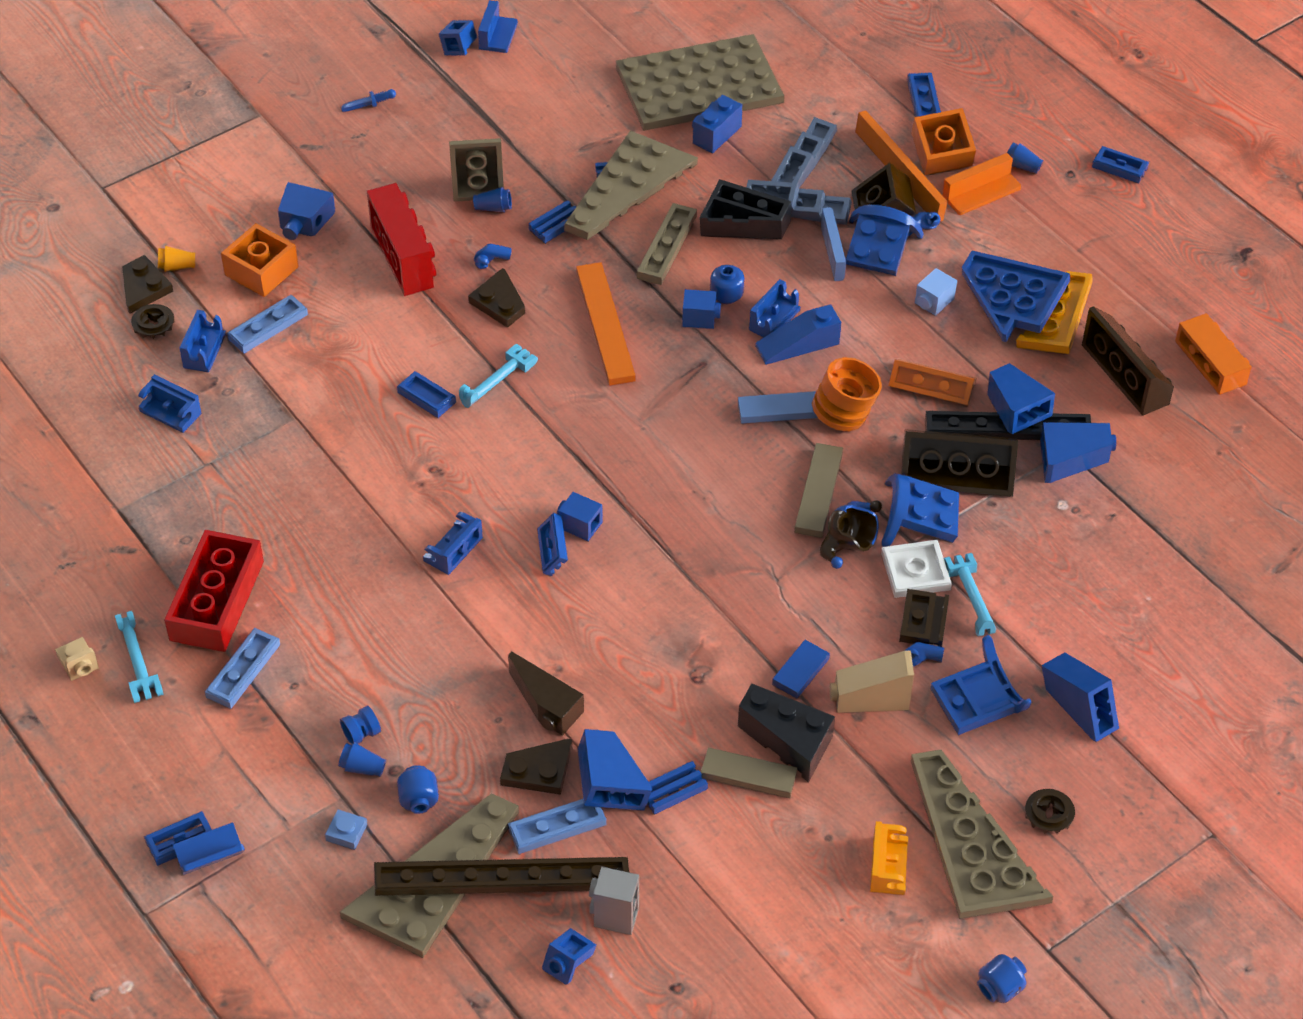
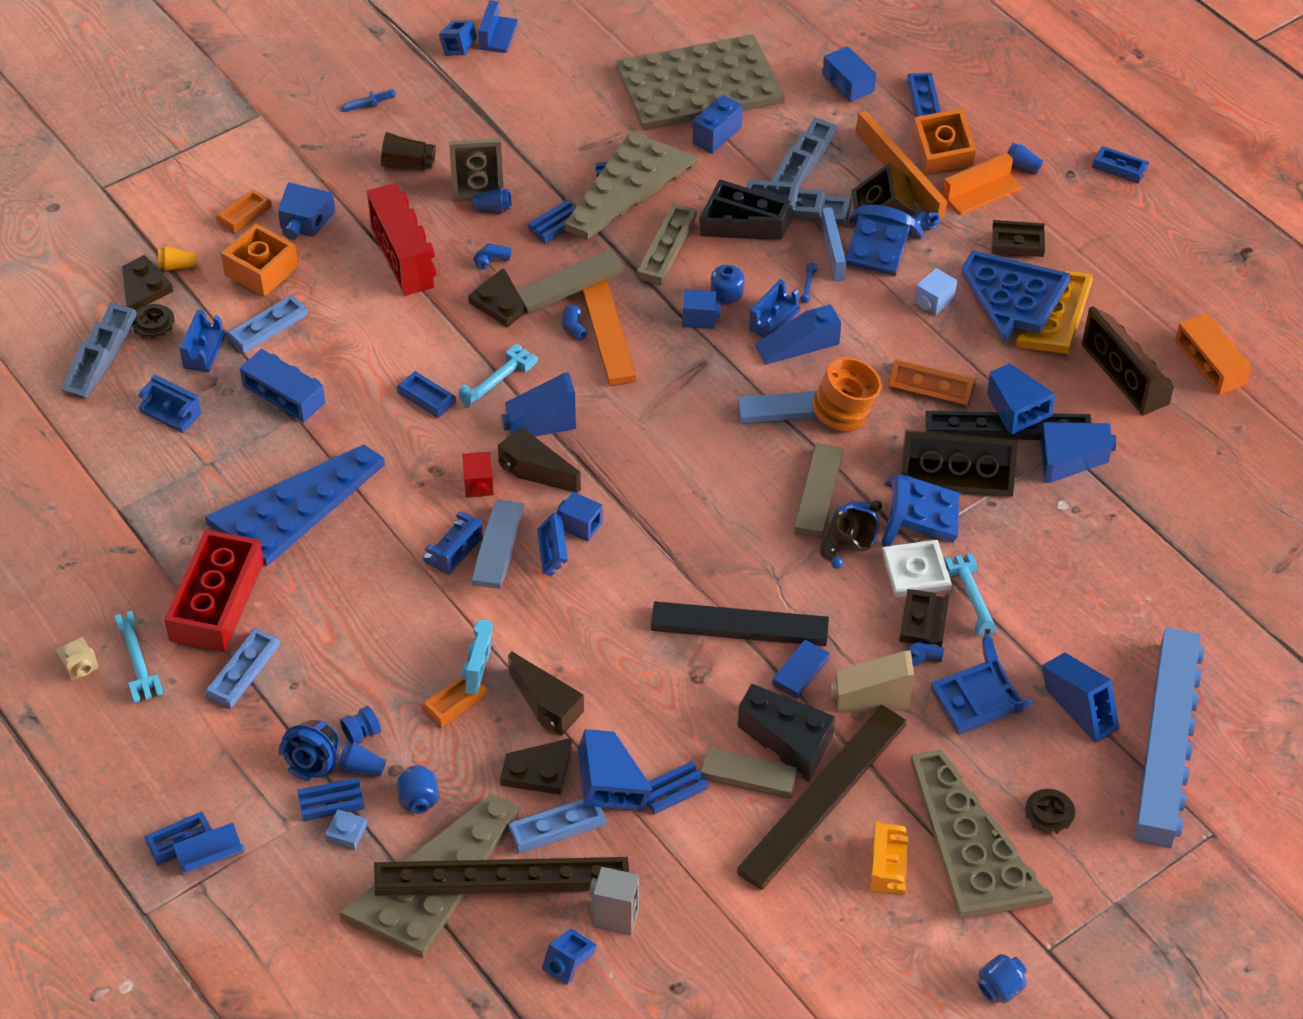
none -> sand blue slope [61,302,137,398]
none -> blue wing [205,444,385,566]
none -> orange tile [216,189,272,234]
none -> blue brick [239,348,325,422]
none -> blue cone [279,720,340,781]
none -> blue tile [297,777,365,821]
none -> dark brown plant [381,132,436,169]
none -> orange tile [422,676,488,728]
none -> medium azure hinge [461,619,493,694]
none -> red brick [462,452,494,498]
none -> sand blue slope [472,500,524,589]
none -> dark brown slope [498,427,581,493]
none -> blue slope [501,372,576,436]
none -> dark tan tile [517,249,624,314]
none -> blue arm [562,304,587,340]
none -> black tile [651,601,829,646]
none -> dark brown tile [737,705,907,890]
none -> blue hinge [800,263,817,303]
none -> blue brick [822,46,876,102]
none -> dark brown plate [992,220,1045,257]
none -> medium blue brick [1134,627,1205,848]

